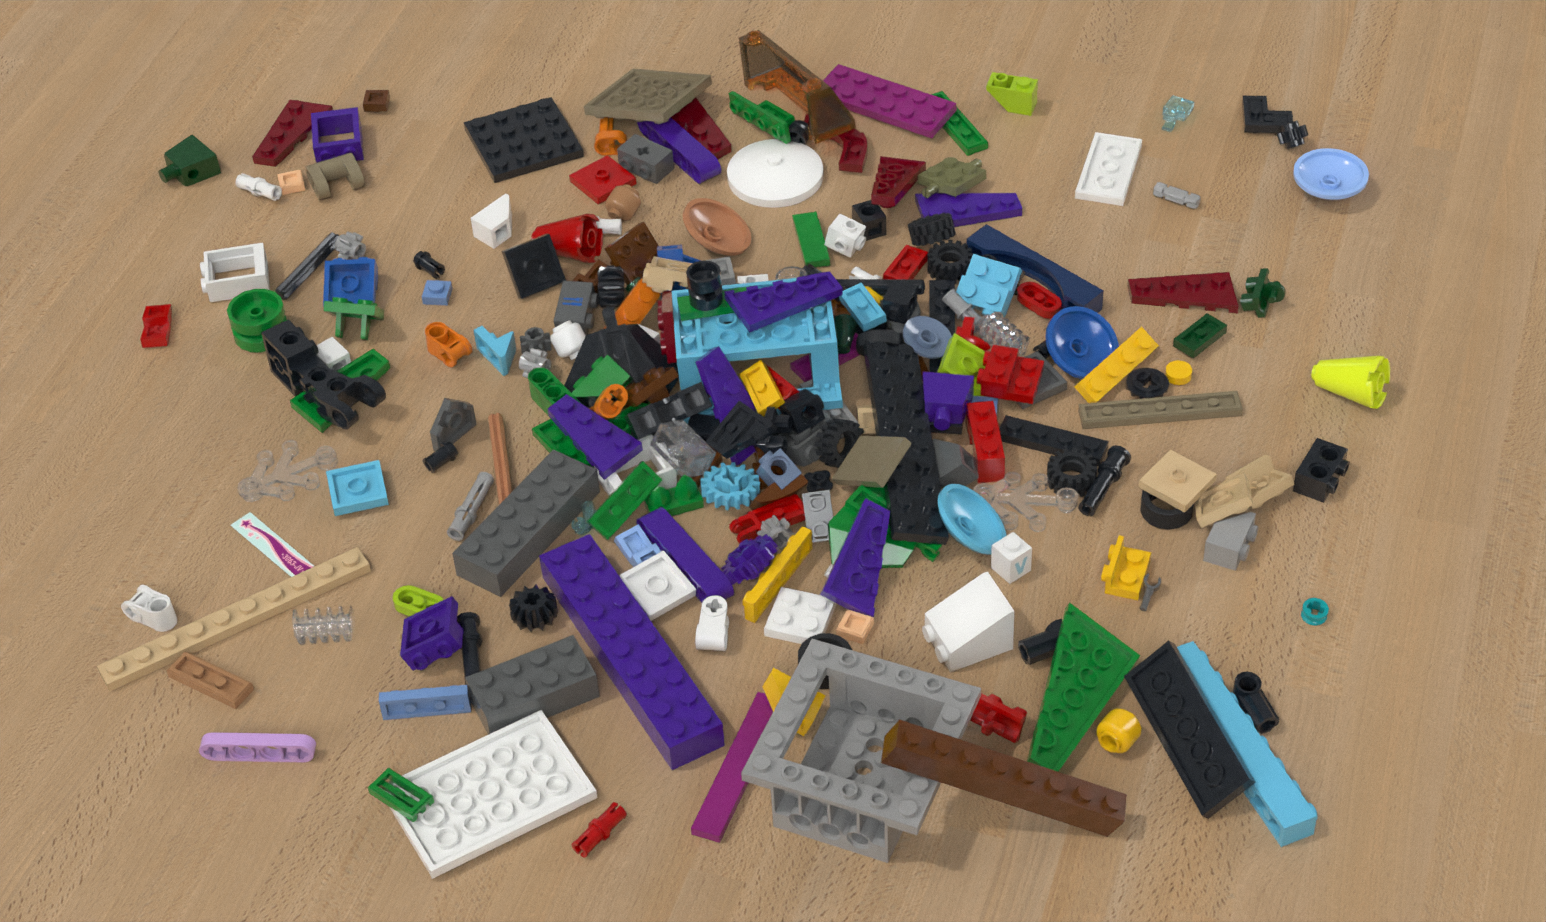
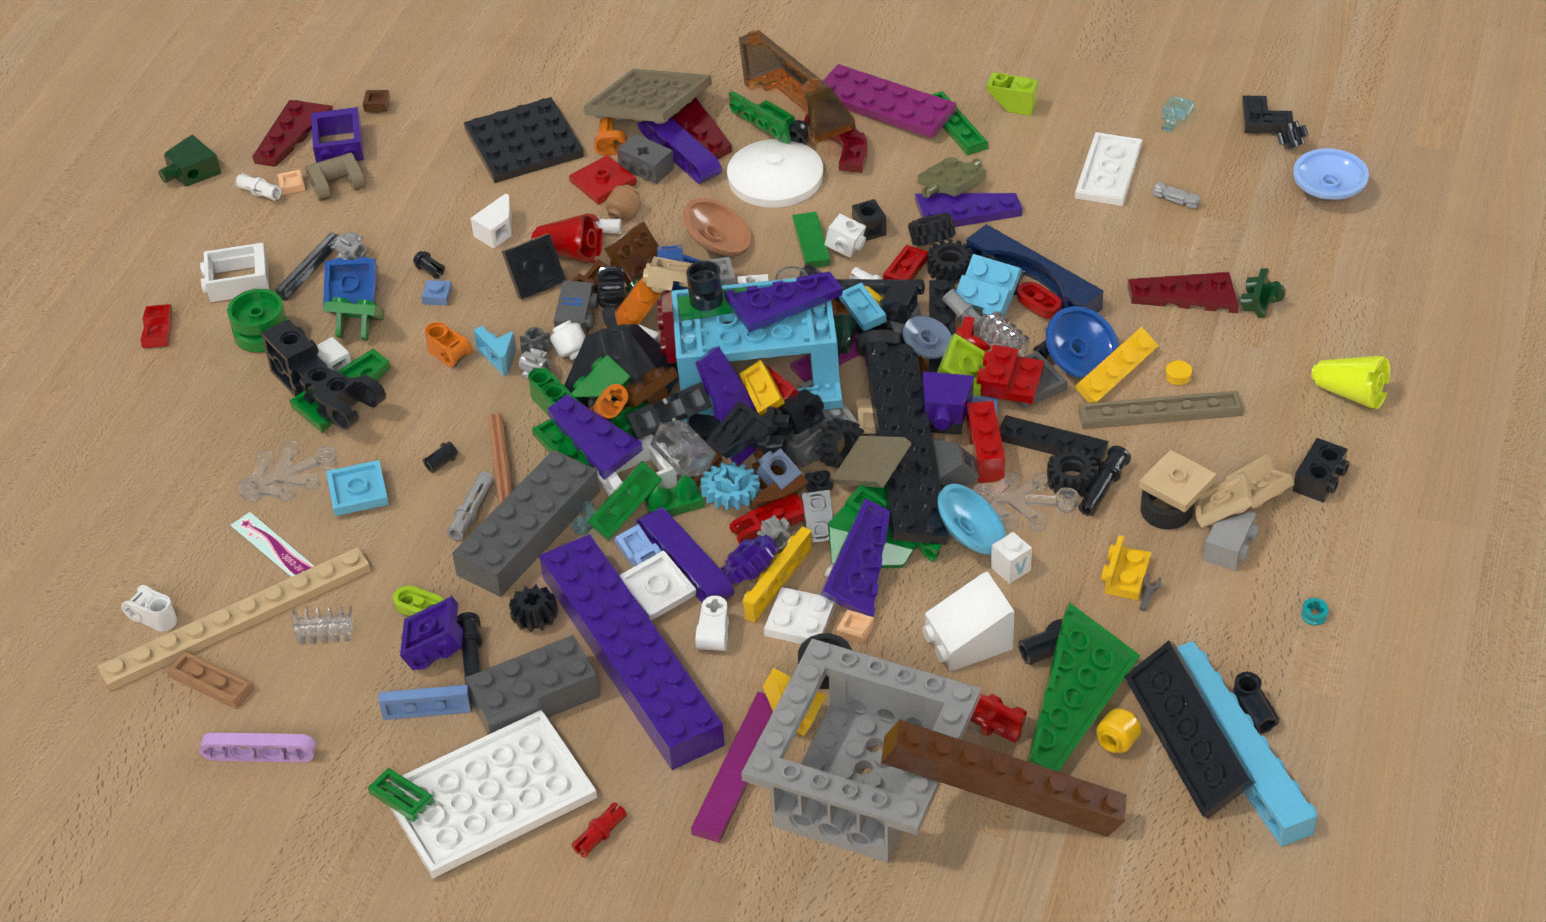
dark grey plate [430,398,476,451] -> none
dark red wing [871,156,926,208] -> none
black gear [1126,368,1169,399] -> none
dark green plate [1173,313,1227,359] -> none

